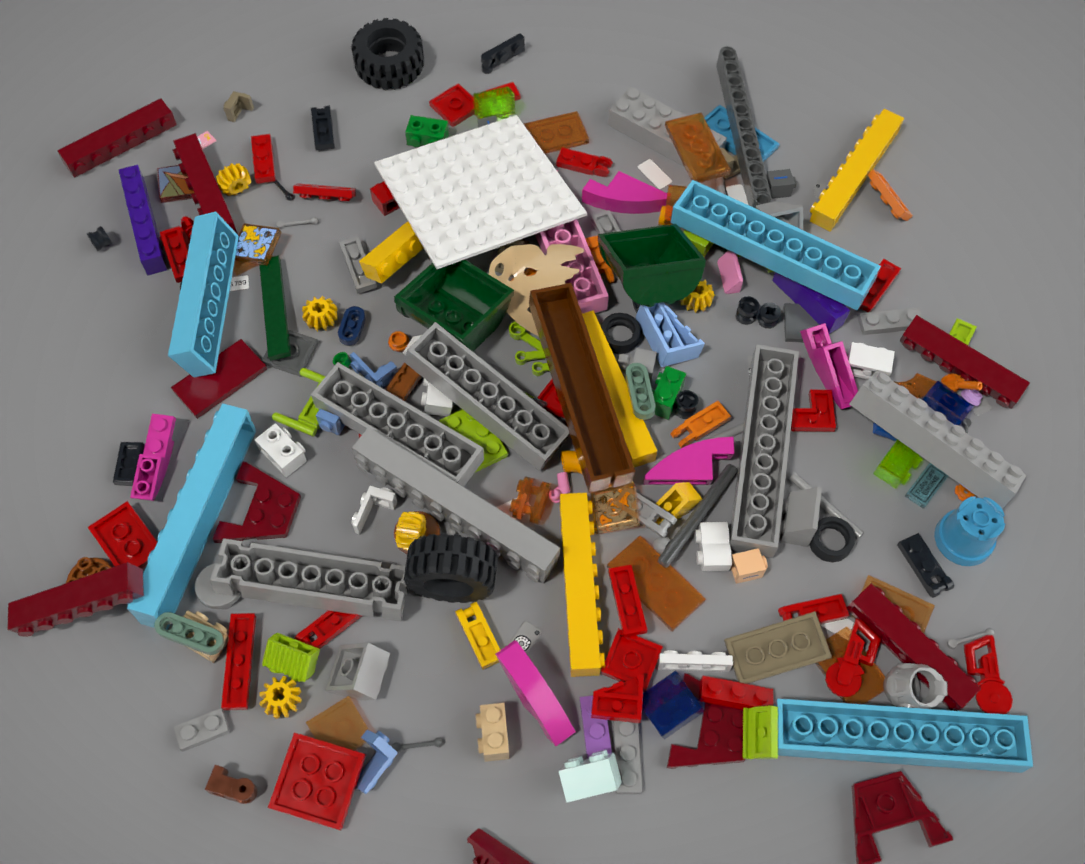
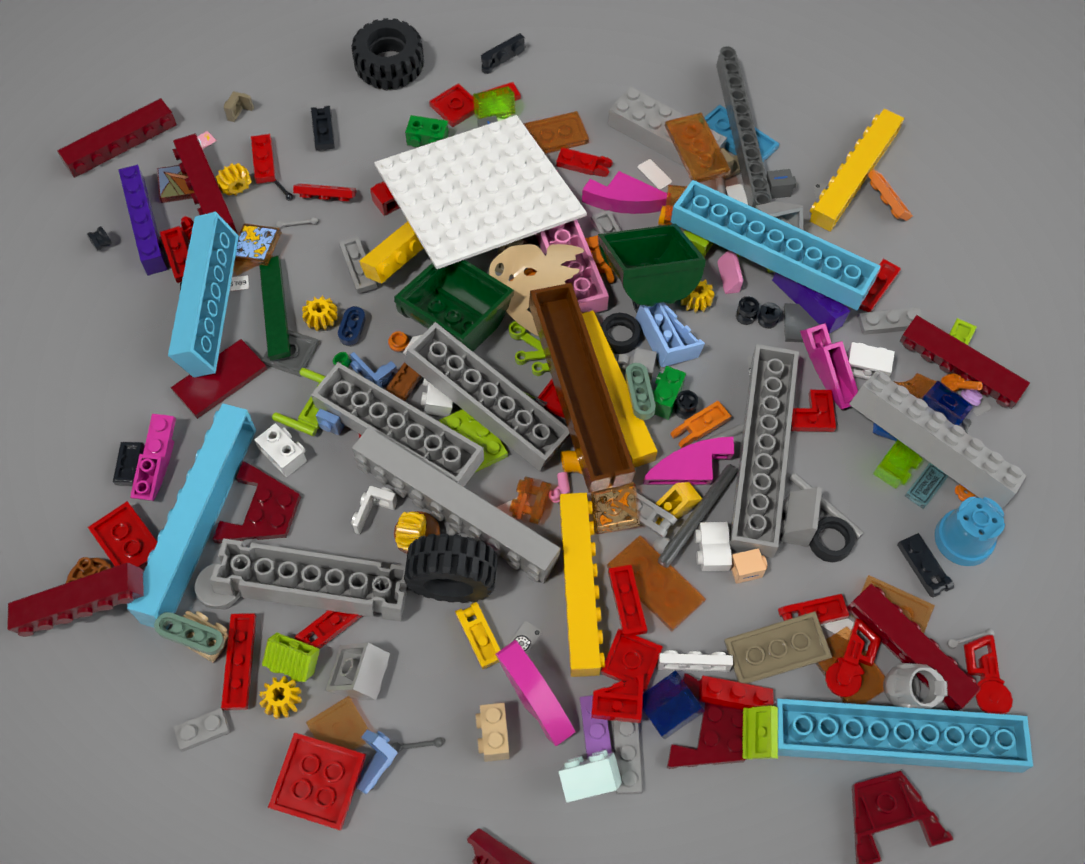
copper leg [205,765,257,804] -> none

